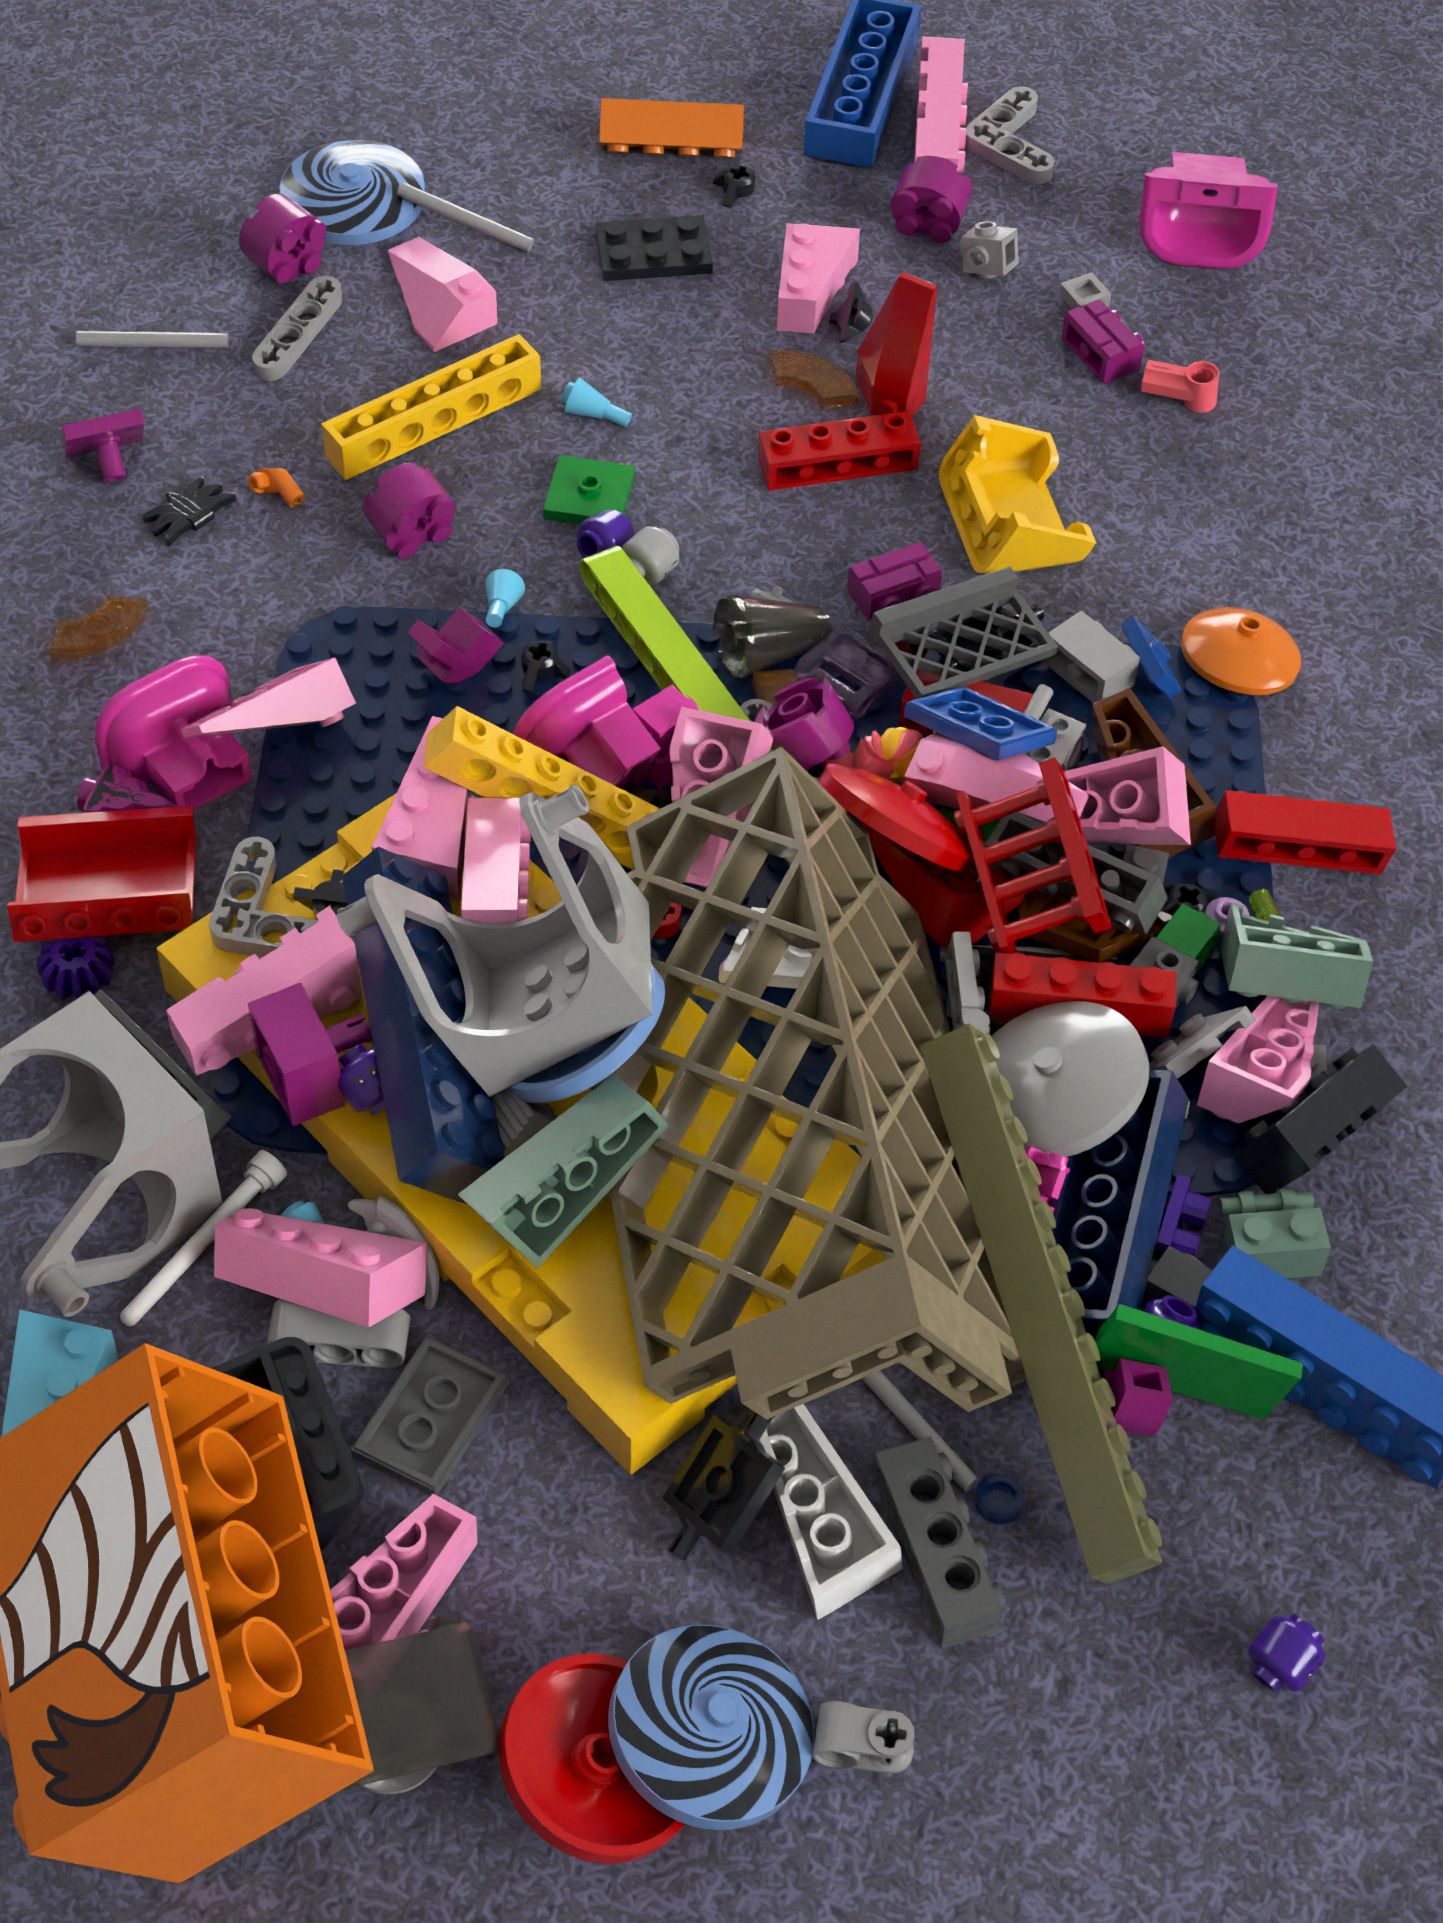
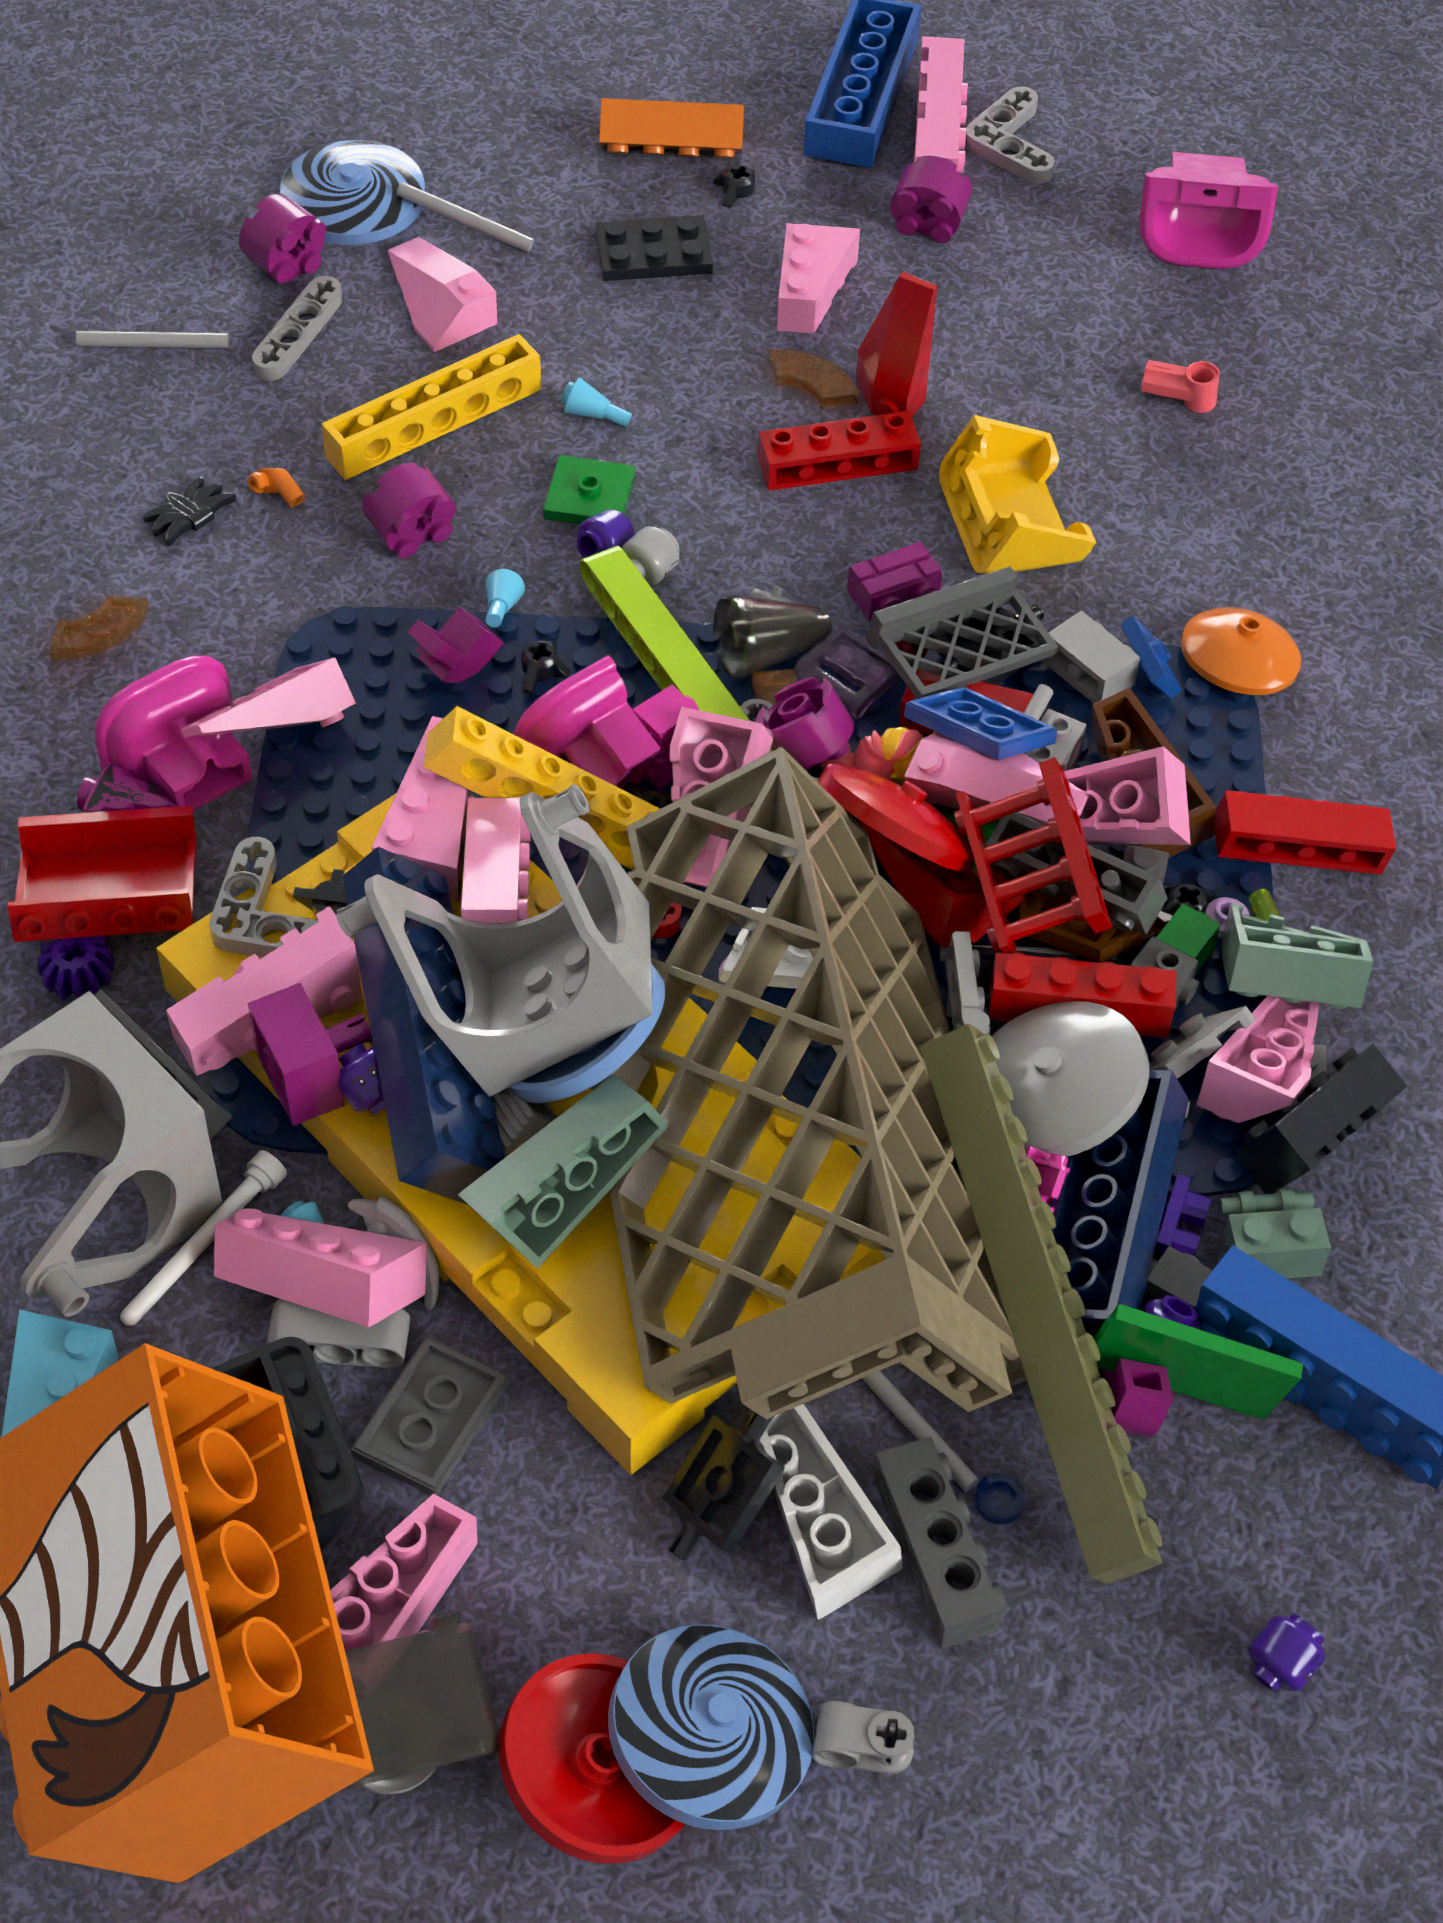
magenta tile [62,409,144,483] -> none
black piece [829,282,873,343] -> none
light grey brick [959,221,1019,279] -> none
light grey plate [1059,272,1111,310] -> none
magenta brick [1061,299,1144,384] -> none

